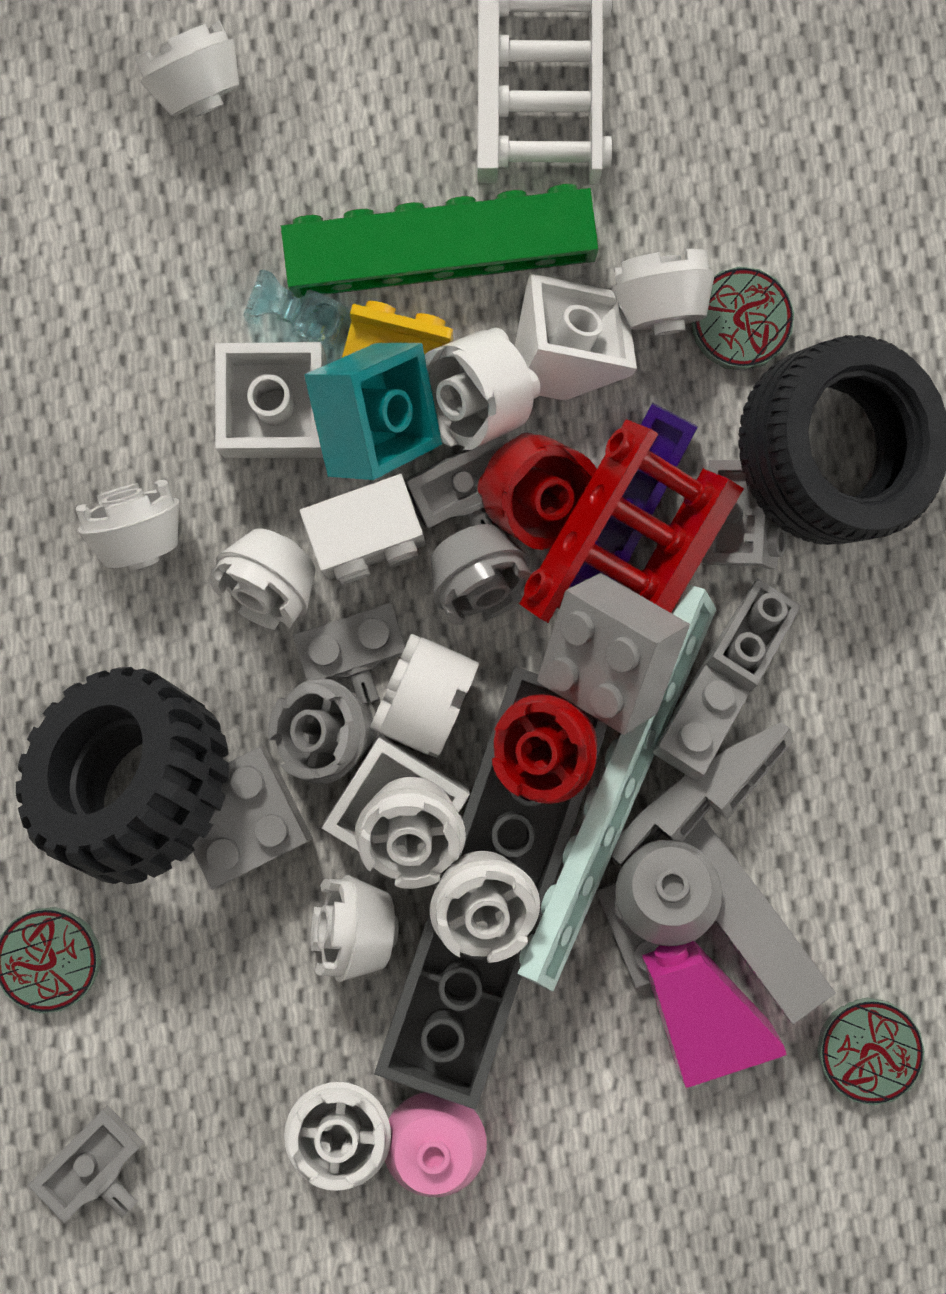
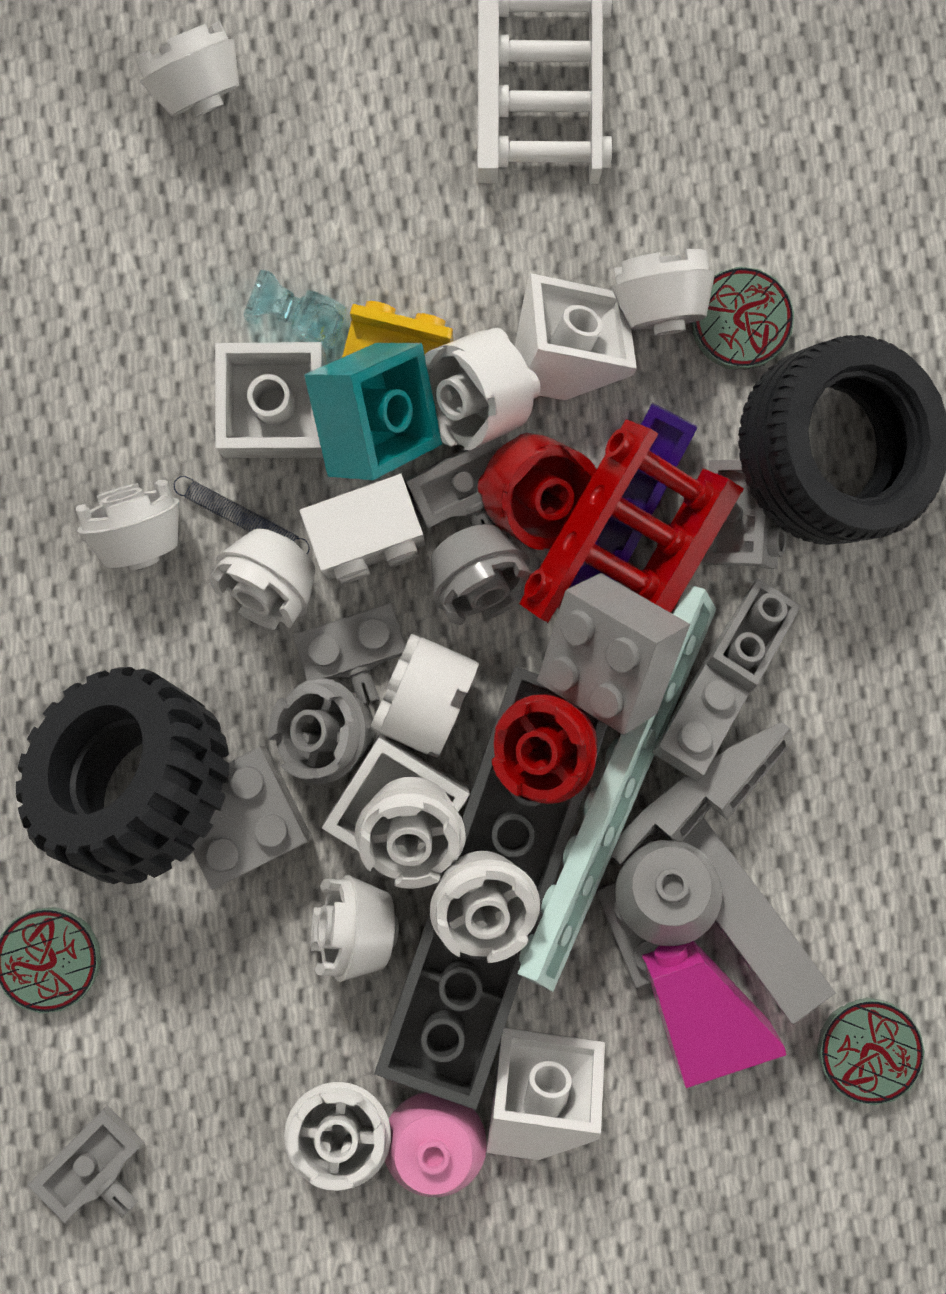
green brick [280,184,599,299] -> none
none -> dark blue piece [174,476,310,554]
none -> white slope [486,1028,605,1160]

